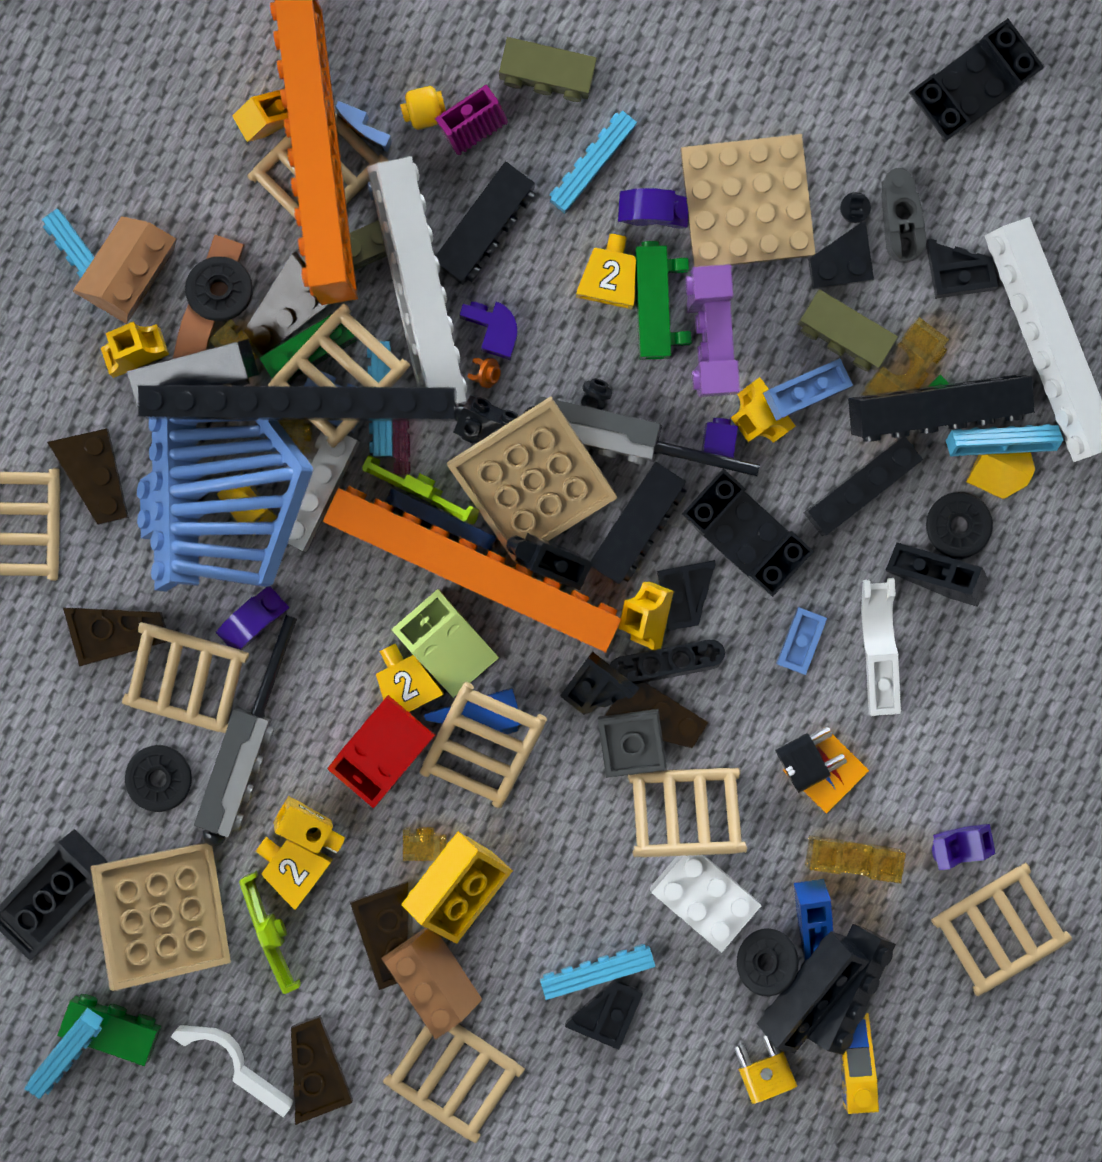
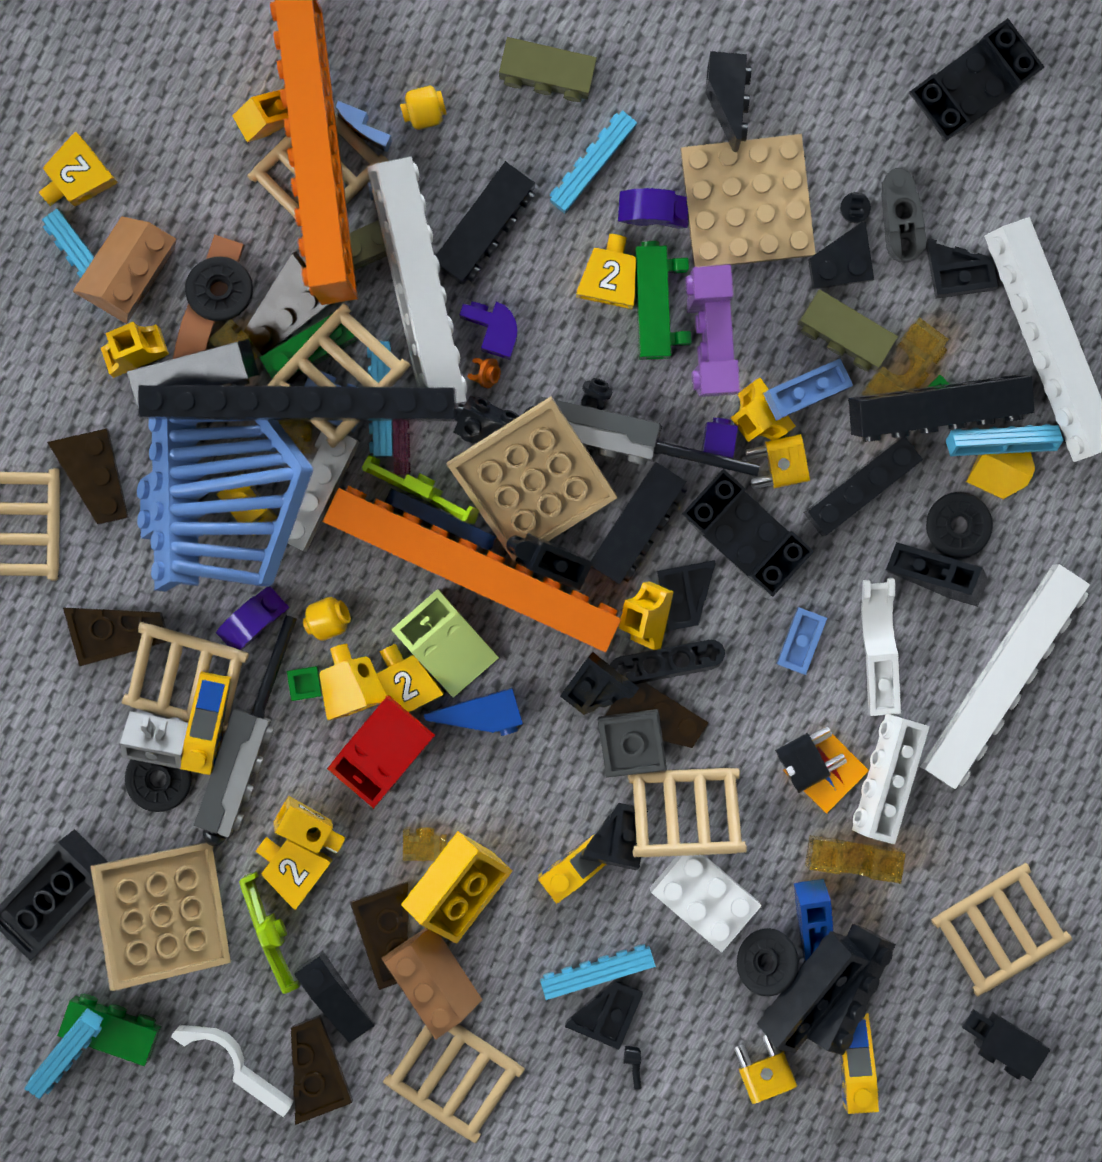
tan bar [420,682,547,808] -> none
magenta brick [435,84,508,155] -> none
dark purple brick [932,824,996,870] -> none
none -> yellow torso [39,132,118,207]
none -> light grey brick [120,711,188,769]
none -> slope [180,671,231,775]
none -> green plate [286,666,323,701]
none -> black slope [294,950,375,1043]
none -> yellow head [303,597,351,641]
none -> yellow torso [319,643,386,720]
none -> yellow slope [538,831,607,904]
none -> black wing [580,803,648,870]
none -> black hand [623,1046,642,1090]
none -> black slope [705,51,752,152]
none -> yellow piece [745,434,810,489]
none -> white brick [852,713,930,845]
none -> white brick [920,564,1090,789]
none -> black brick [962,1009,1050,1081]

